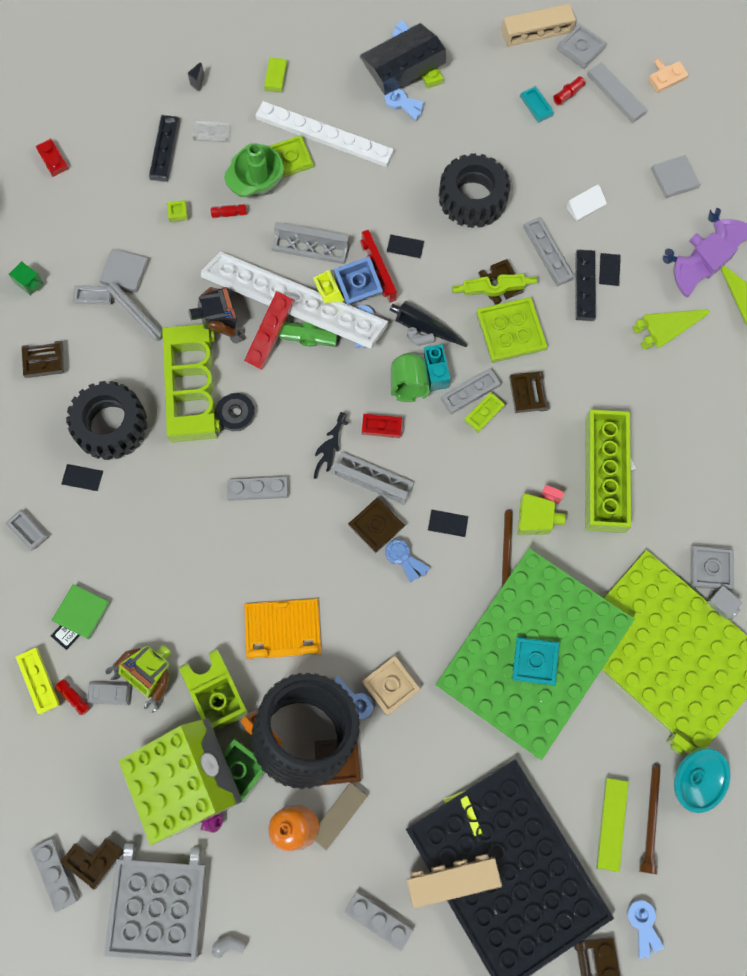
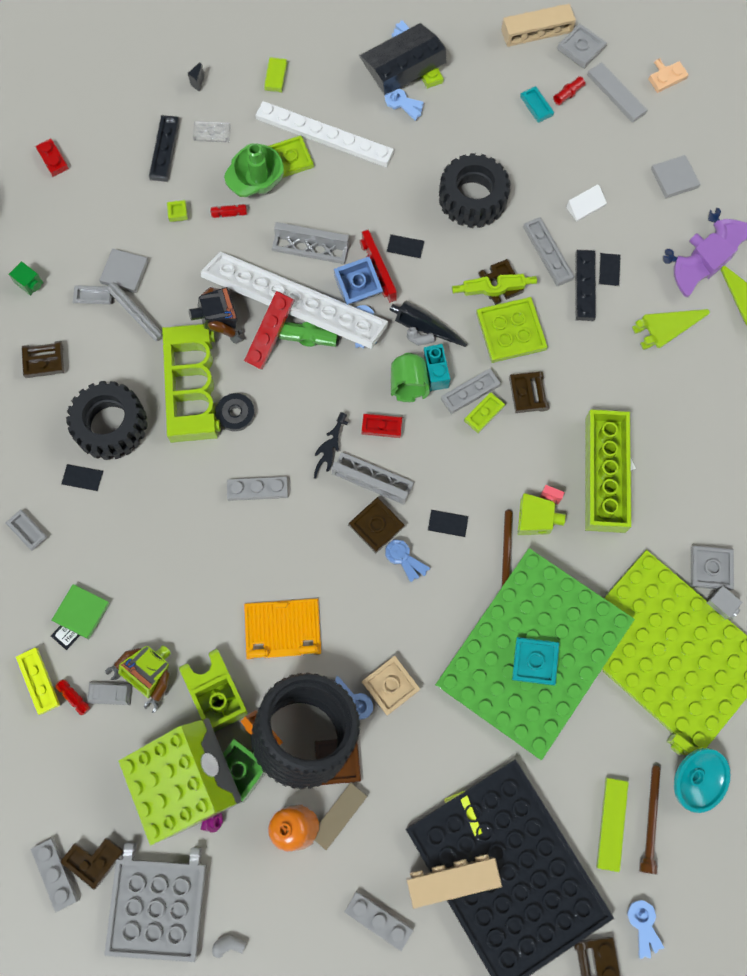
neon yellow slope [313,270,345,303] -> none

